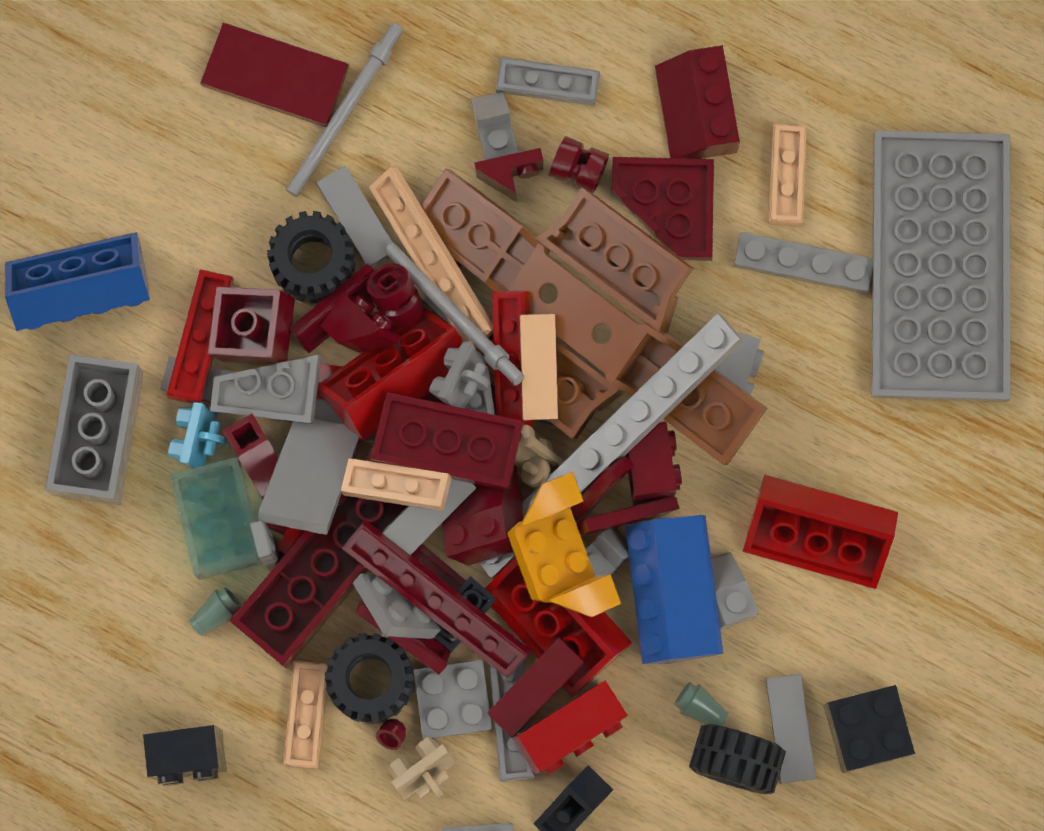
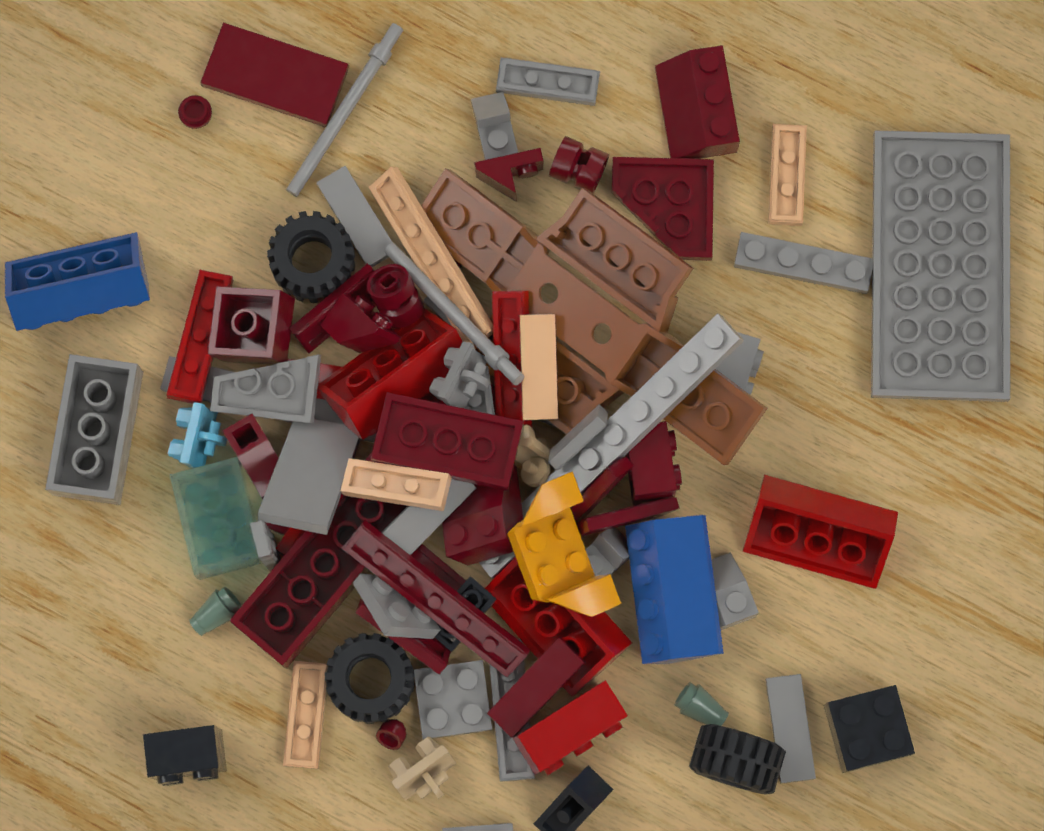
none -> dark red plate [178,95,212,129]
none -> light grey tile [548,404,608,470]

